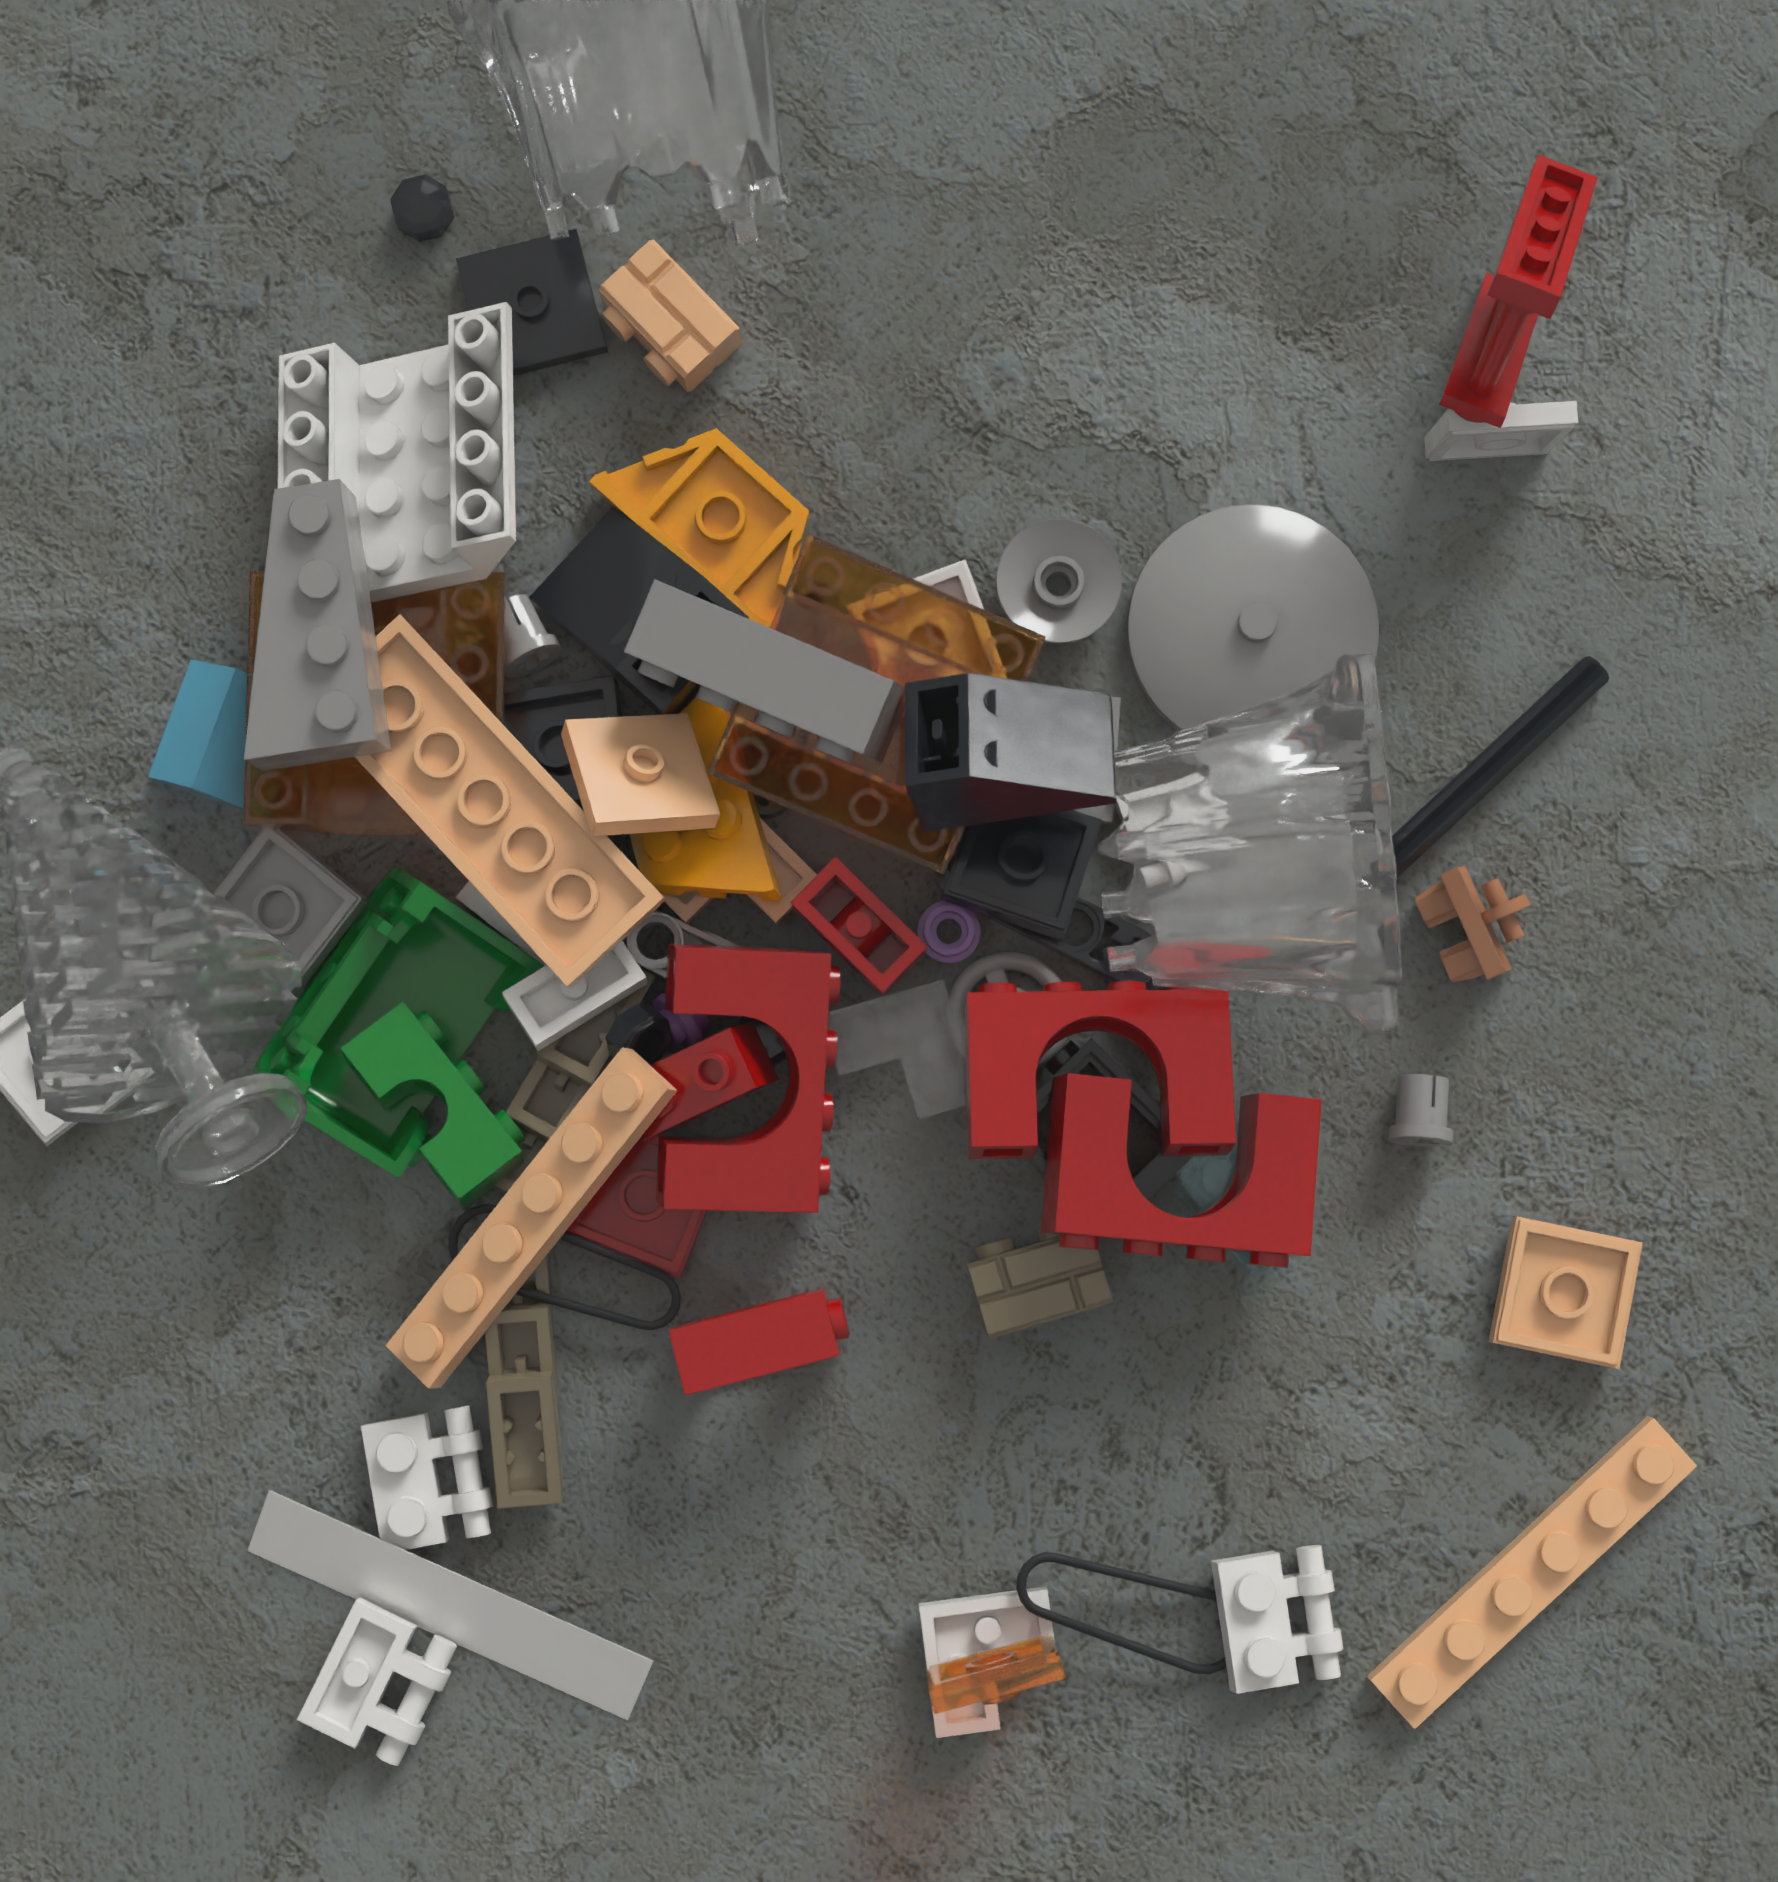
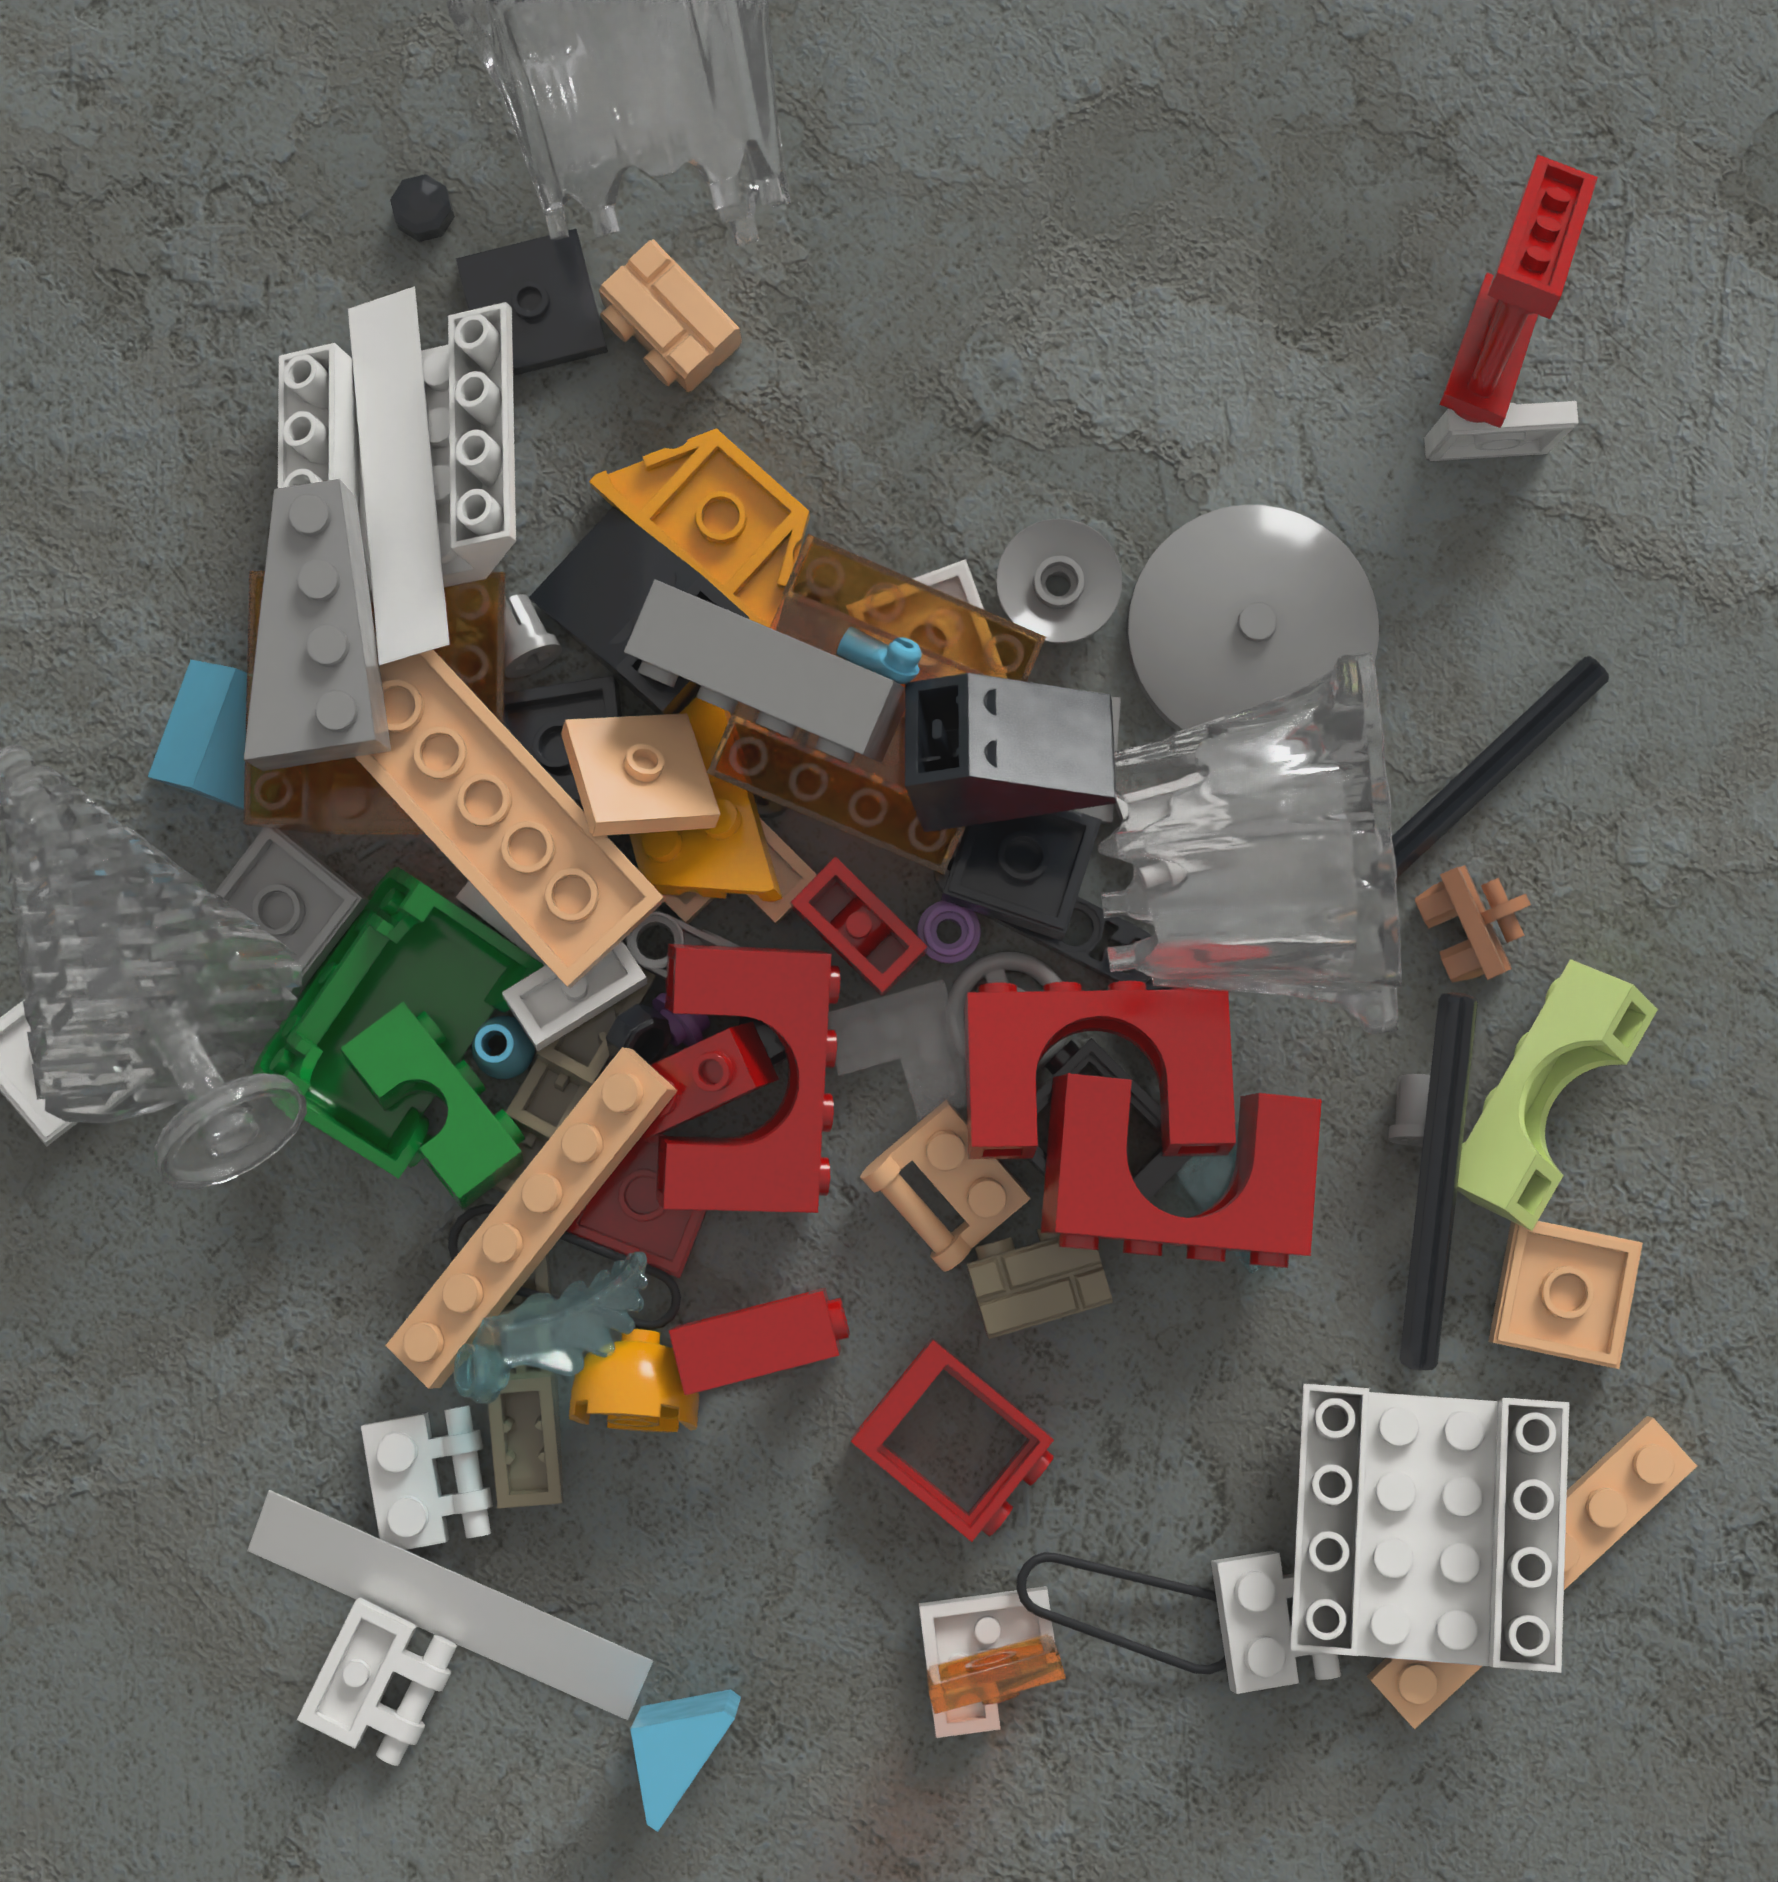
none -> white sticker [348,286,450,666]
none -> clear light blue plant [454,1251,648,1404]
none -> medium azure cone [472,1016,535,1079]
none -> light orange cylinder [569,1329,699,1432]
none -> medium azure slope [630,1689,741,1832]
none -> medium azure arm [837,626,922,684]
none -> red window [851,1338,1054,1542]
none -> light nougat plate [860,1099,1031,1272]
none -> white slope [1290,1384,1569,1673]
none -> black axle [1399,992,1478,1371]
none -> yellowish green arch [1457,959,1658,1231]

